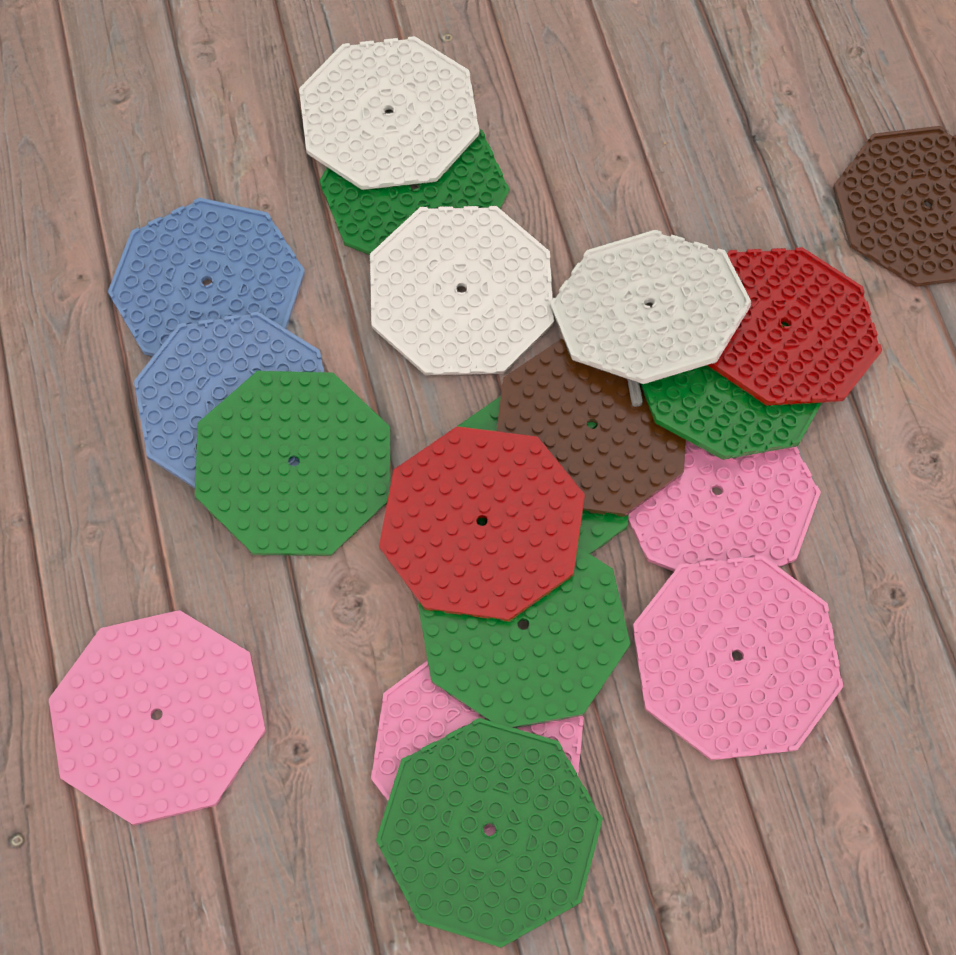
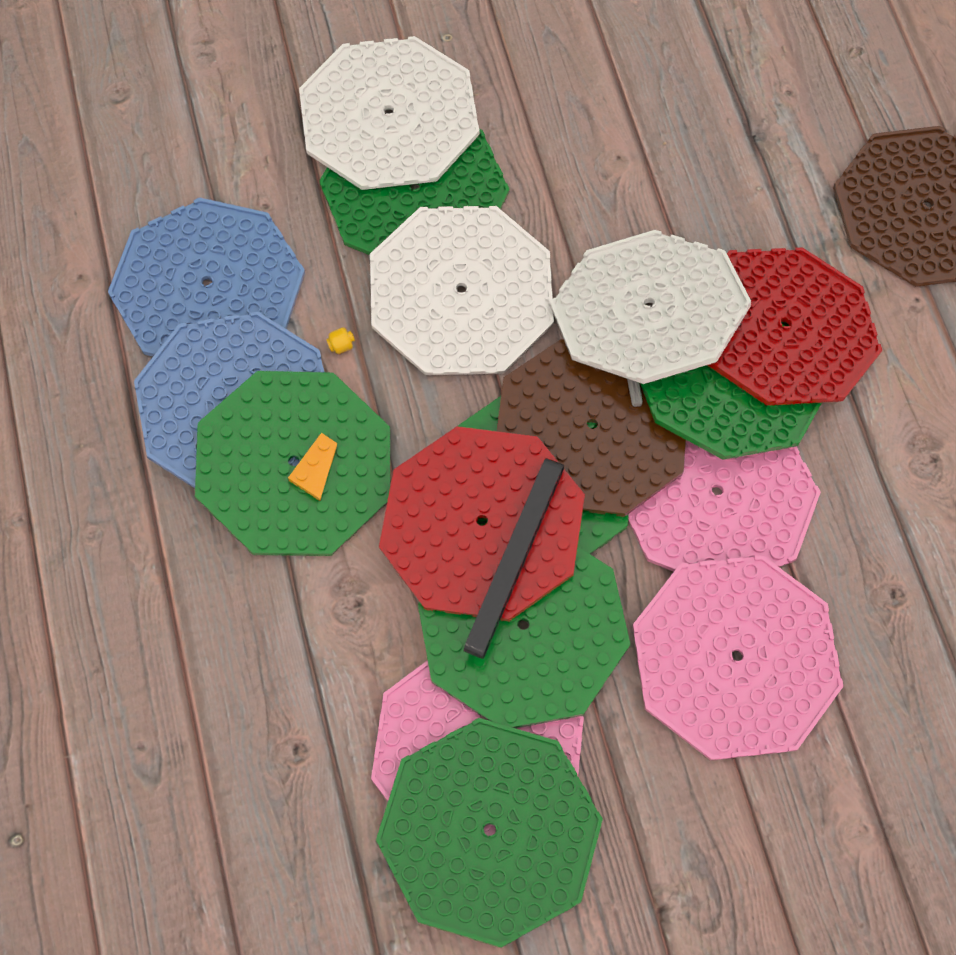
bright pink plate [49,610,266,825] -> none
none -> light orange wing [288,433,337,501]
none -> yellow head [326,327,355,354]
none -> black beam [463,458,565,659]

